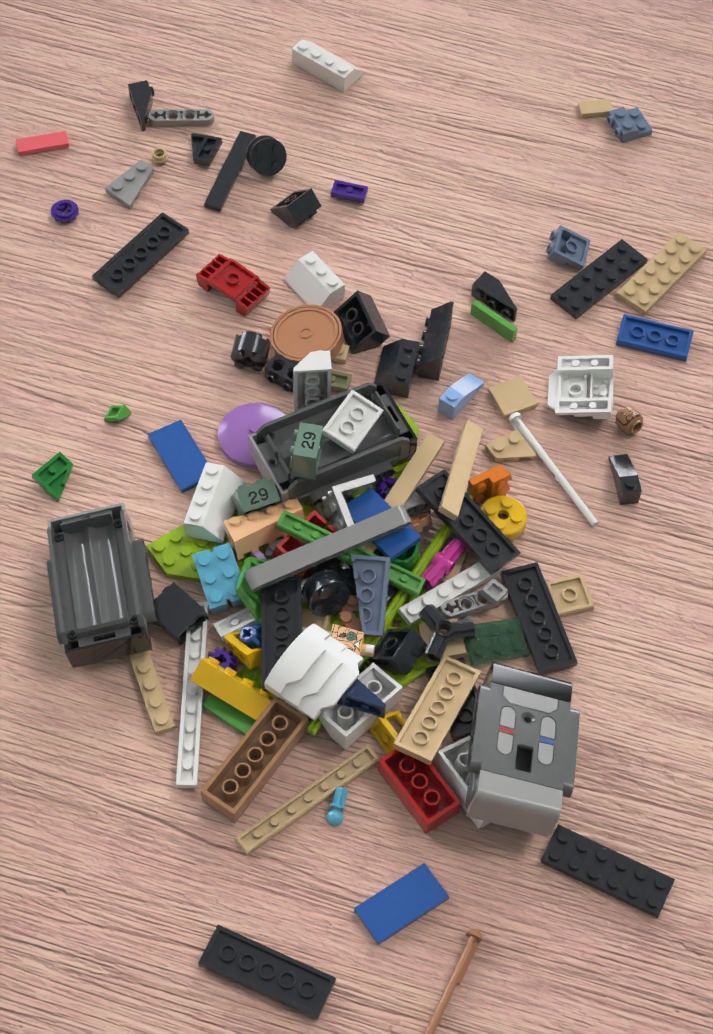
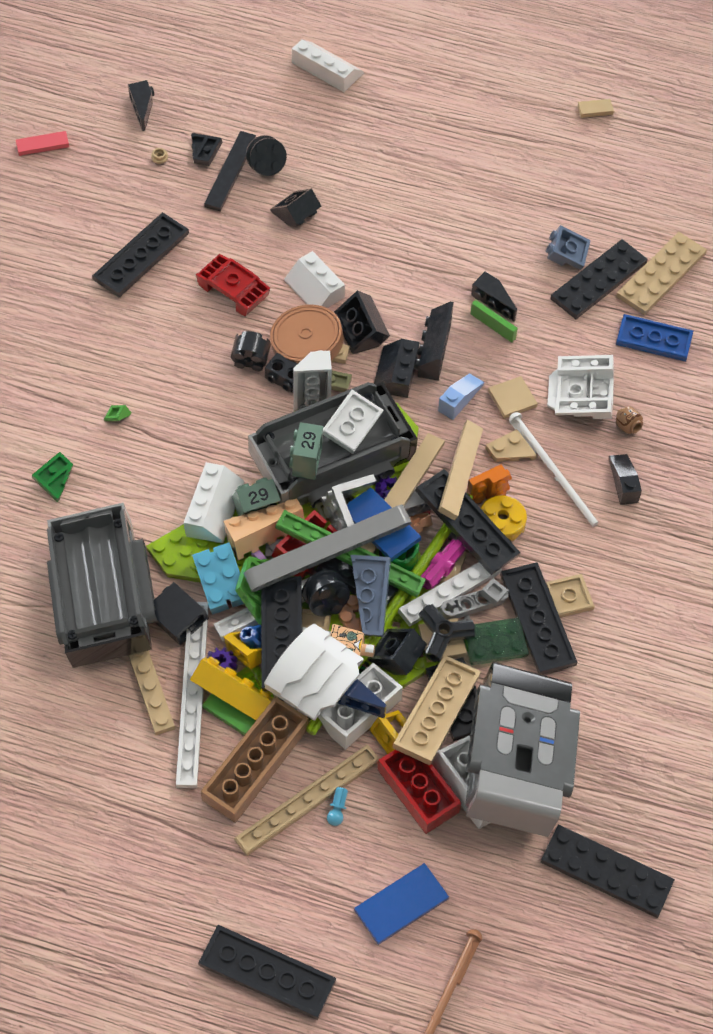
dark purple gear [51,200,79,223] -> none
light grey wing [105,159,154,210] -> none
light grey beam [148,109,214,127] -> none
blue tile [148,420,208,493] -> none
medium lavender dish [218,403,285,469] -> none
dark purple plate [331,180,368,204] -> none
sand blue plate [607,107,653,143] -> none

